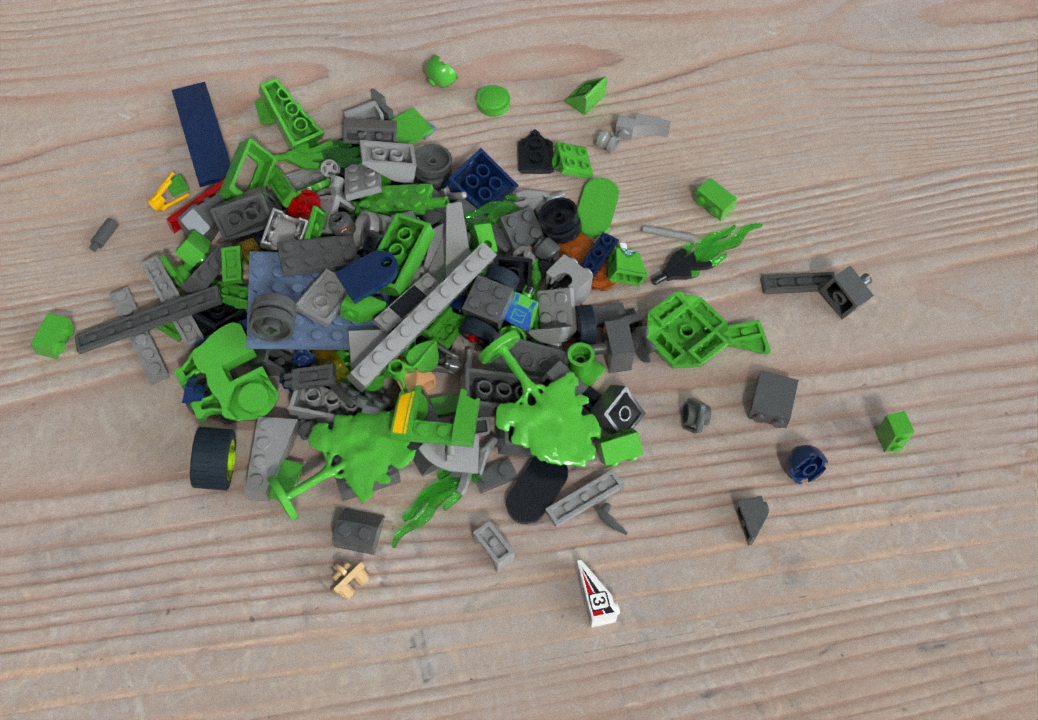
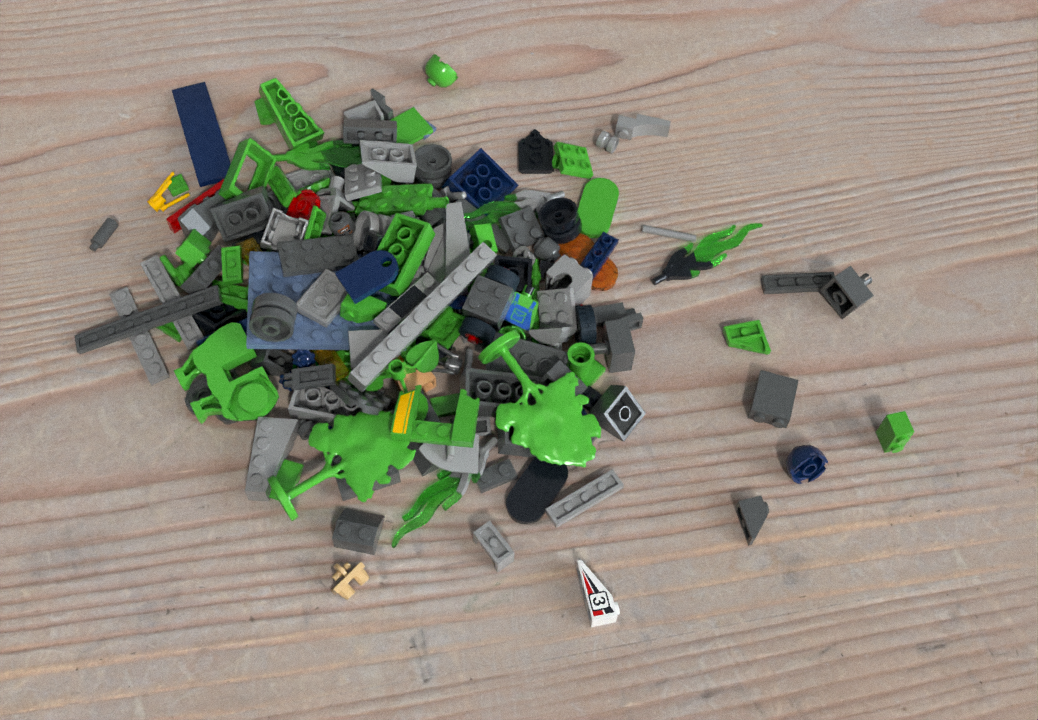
bright green brick [30,313,74,360] -> none
dark blue tile [182,377,206,405] -> none
black wheel [190,427,236,491] -> none
light grey wheel [321,159,341,178] -> none
bright green piece [477,85,510,117] -> none
bright green slope [564,77,607,115] -> none
bright green brick [595,428,643,467] -> none
dark grey bar [596,503,627,535] -> none
bright green torso [608,243,648,286] -> none
dark grey plate [632,326,657,363] -> none
bright green piece [647,291,729,368] -> none
dark grey piece [682,398,711,434] -> none
bright green brick [694,178,737,221] -> none

